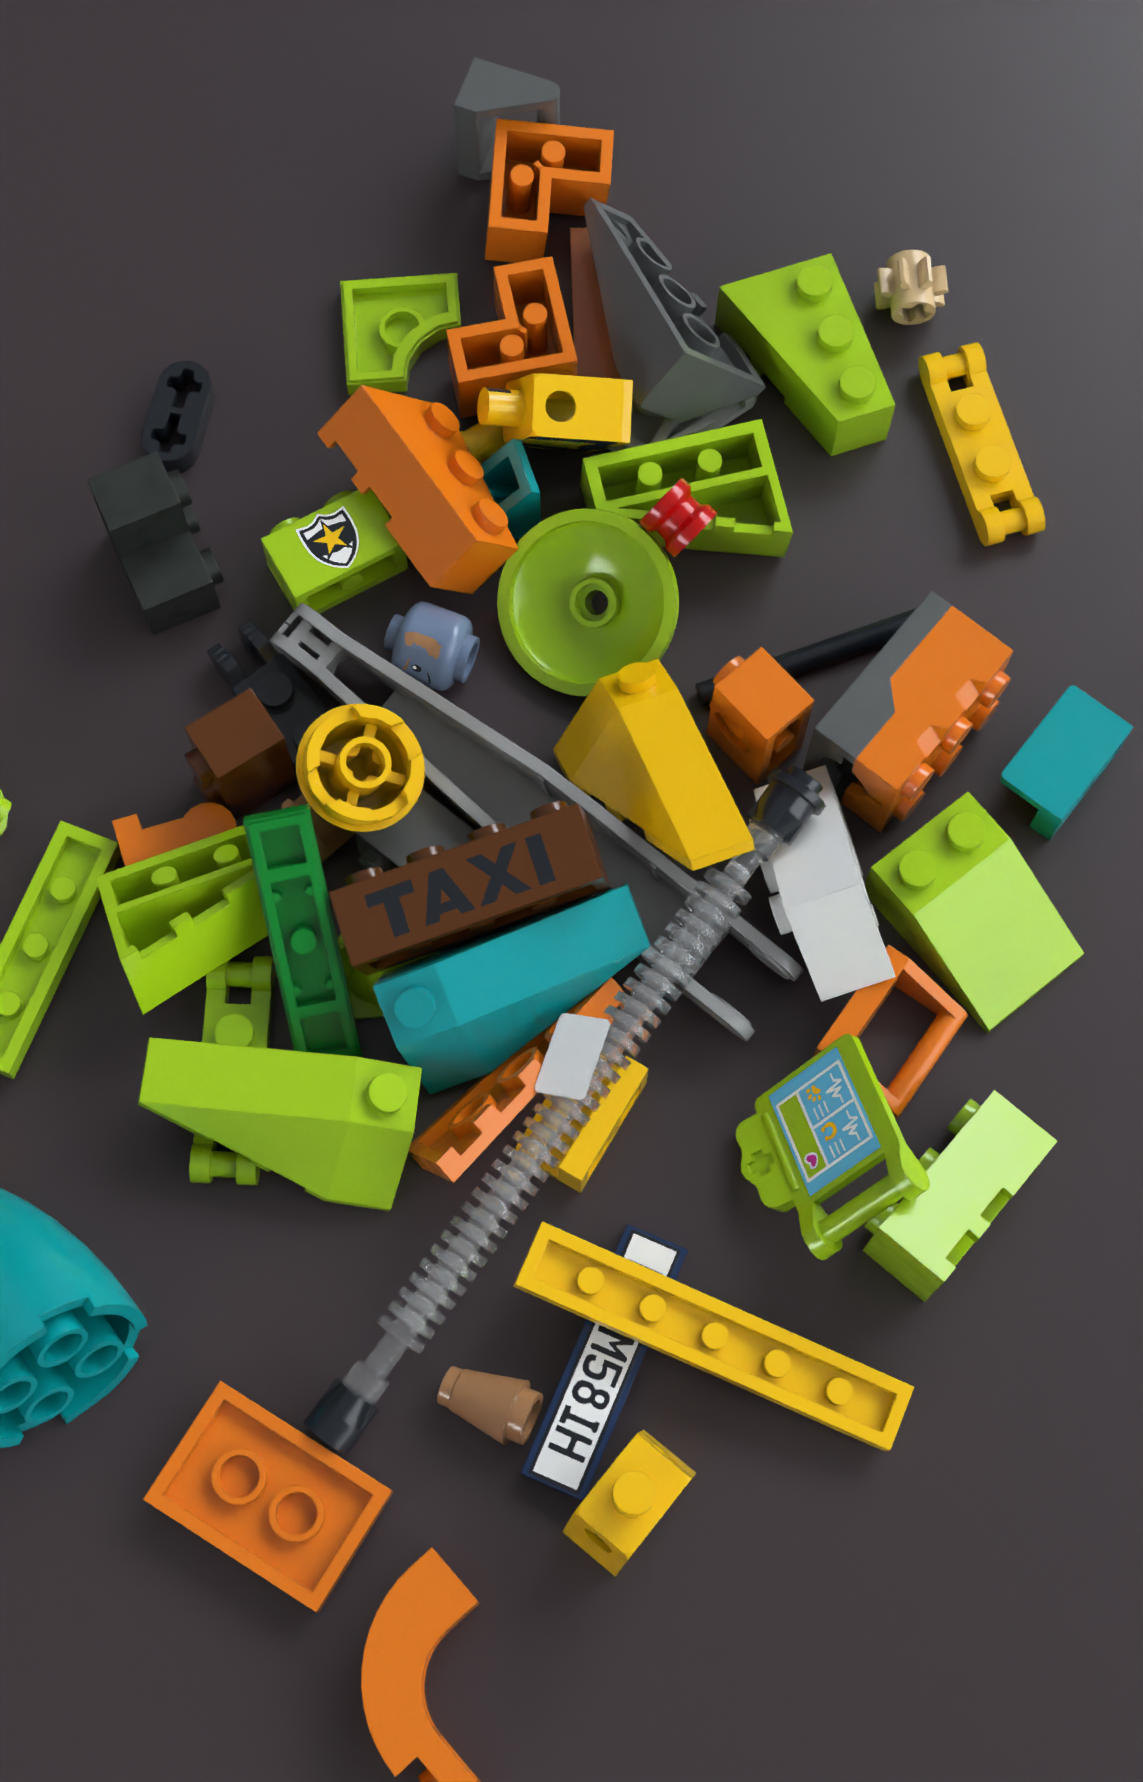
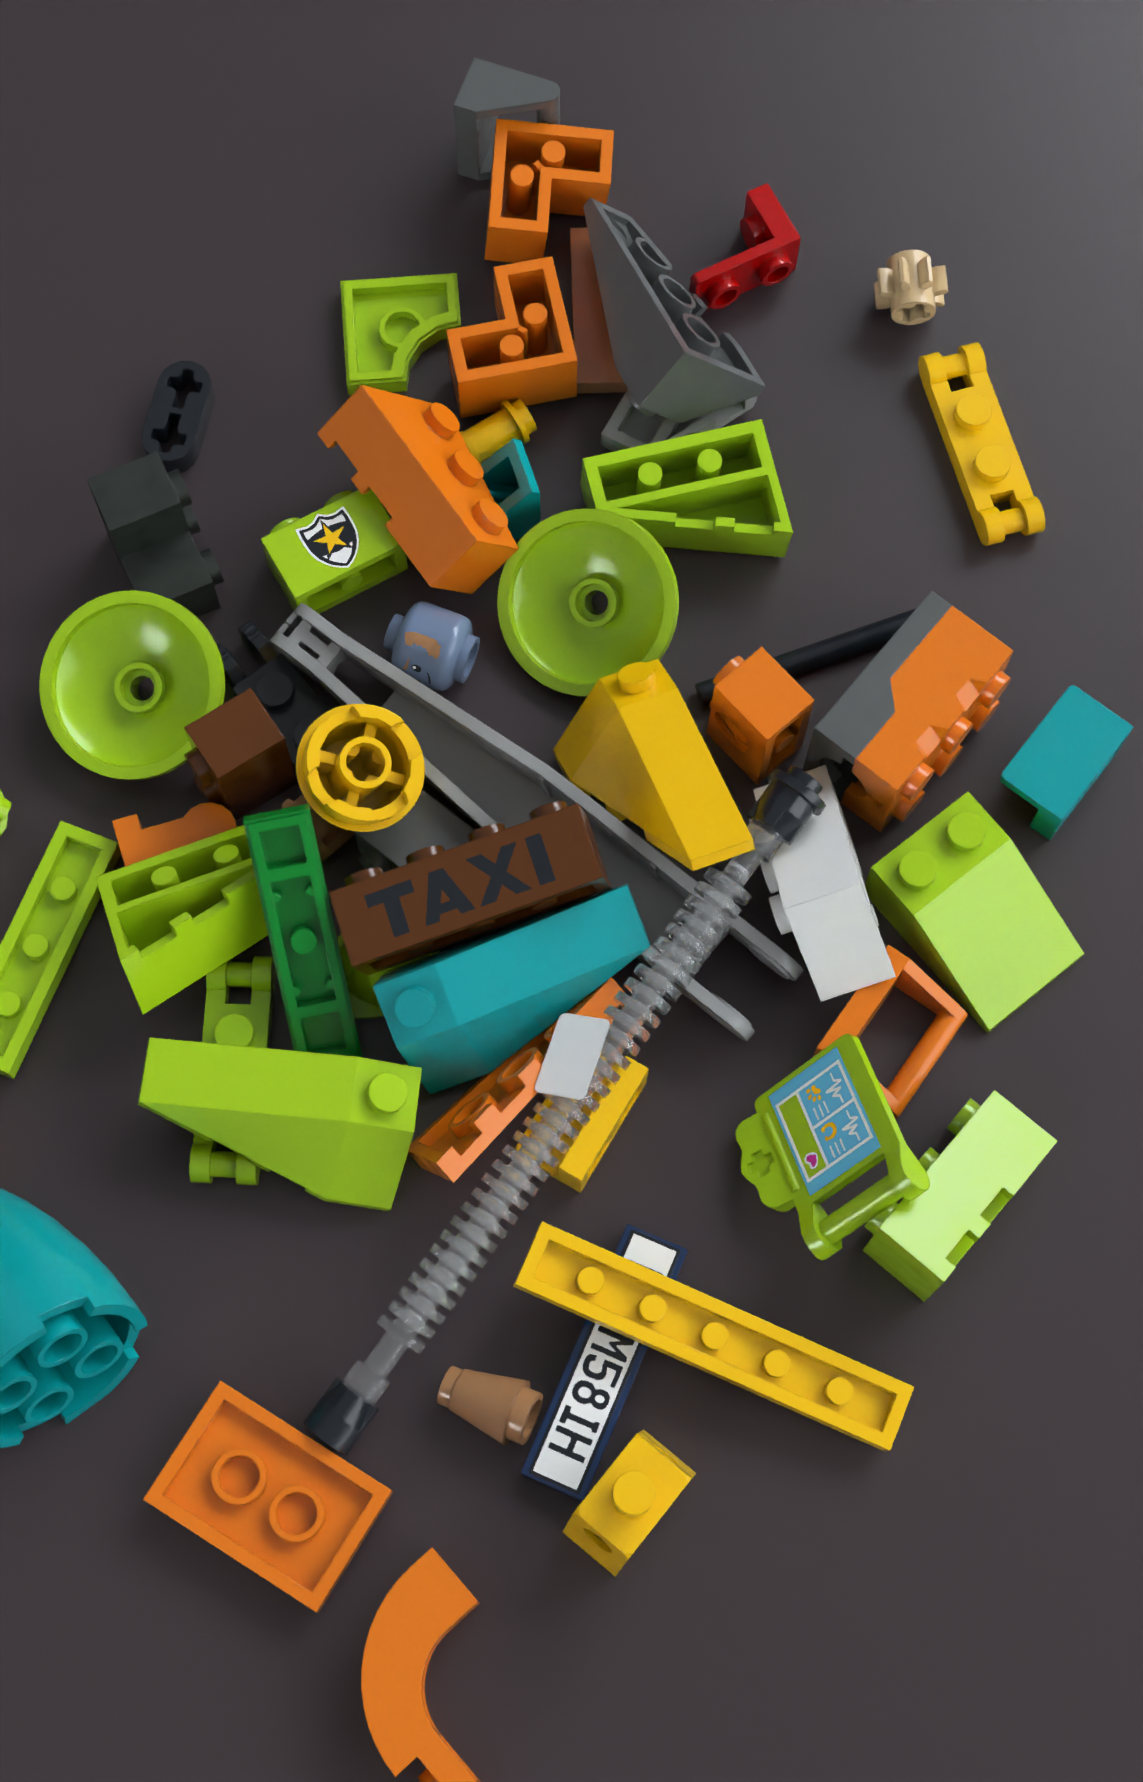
yellow torso [477,373,633,454] -> none
red wheel [638,478,717,558] -> none
lime wedge [715,253,896,456] -> none
none -> lime dish [39,590,225,780]
none -> red bracket [689,183,801,309]

